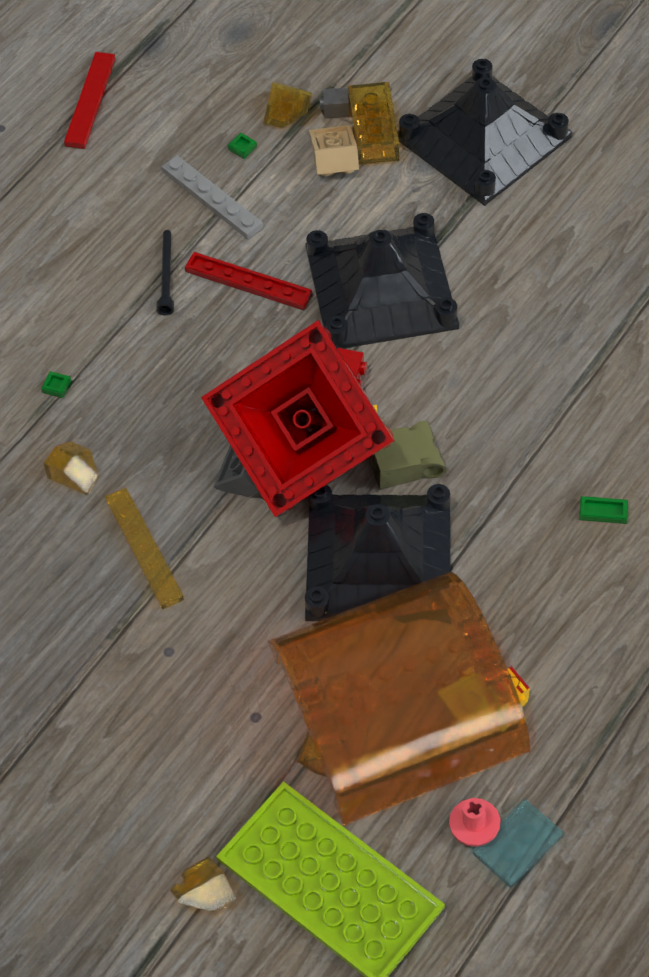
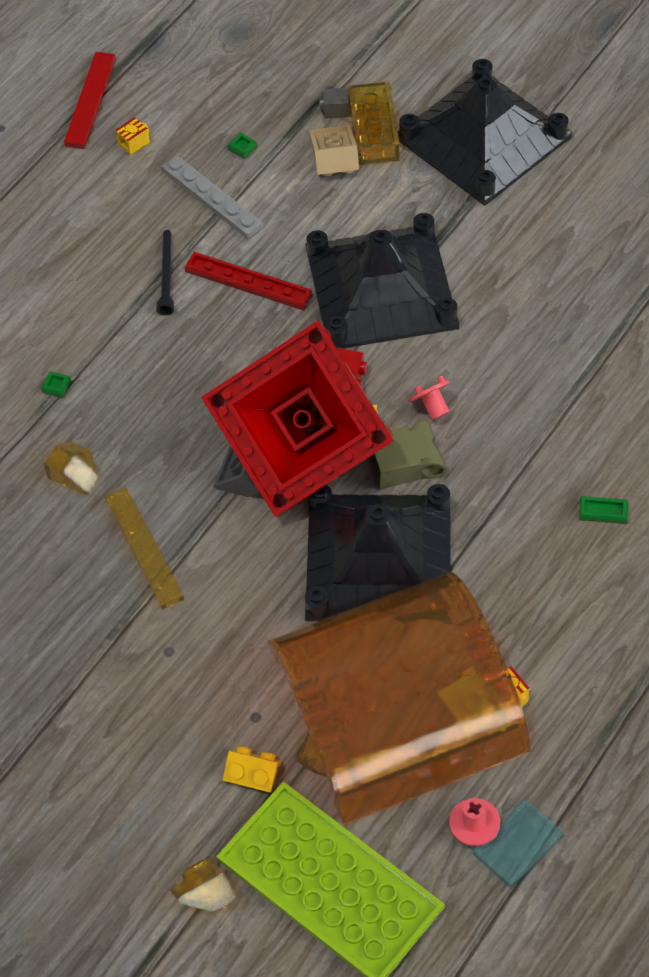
clear yellow slope [263,82,312,128] -> none
none -> yellow brick [115,117,150,155]
none -> yellow bracket [222,746,282,793]
none -> coral piece [408,376,450,420]

